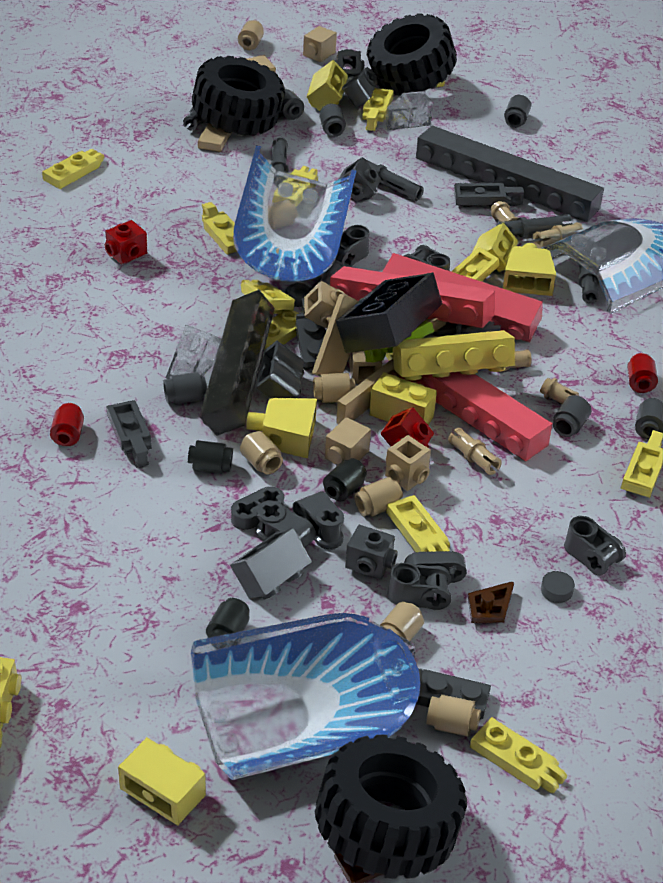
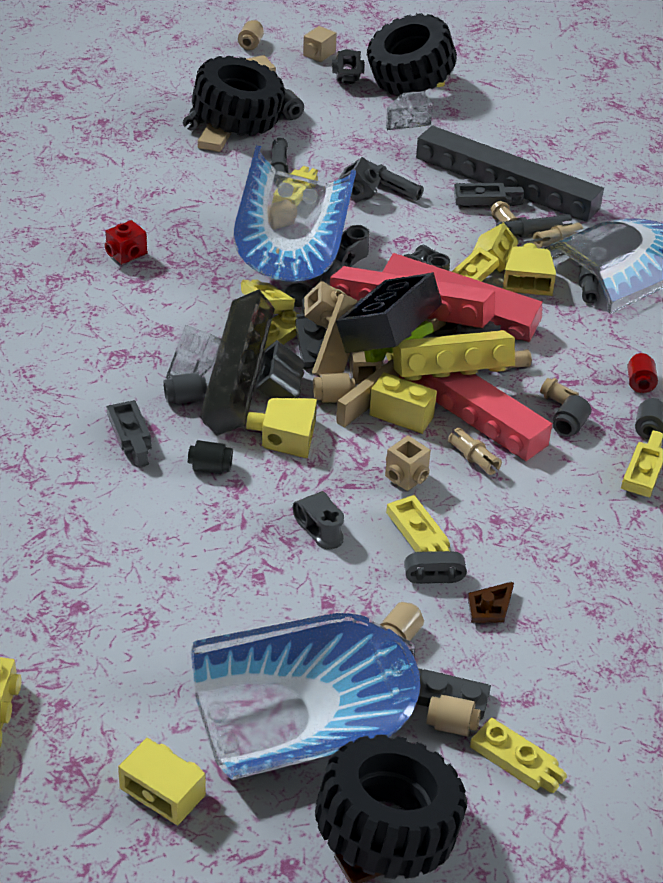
light yellow hinge [42,149,104,189] -> none
red brick [50,403,84,446] -> none
light yellow hinge [202,202,237,255] -> none
pearl dark grey brick [206,598,250,646] -> none
brick [230,528,312,599] -> none
dark grey beam [231,487,284,530] -> none
tan brick [240,431,283,474] -> none
dark grey piece [256,501,316,548] -> none
light yellow brick [306,60,348,111] -> none
dark grey brick [319,104,346,137] -> none
pearl dark grey brick [323,458,367,501] -> none
tan brick [325,417,371,465] -> none
dark grey piece [342,67,378,108] -> none
dark grey brick [345,524,398,580] -> none
tan brick [354,477,403,517] -> none
light yellow hinge [362,88,394,131] -> none
red brick [380,407,434,448] -> none
dark grey piece [387,563,451,610] -> none
dark grey brick [504,95,532,128] -> none
dark grey tile [541,571,575,603] -> none
dark grey piece [564,516,626,576] -> none

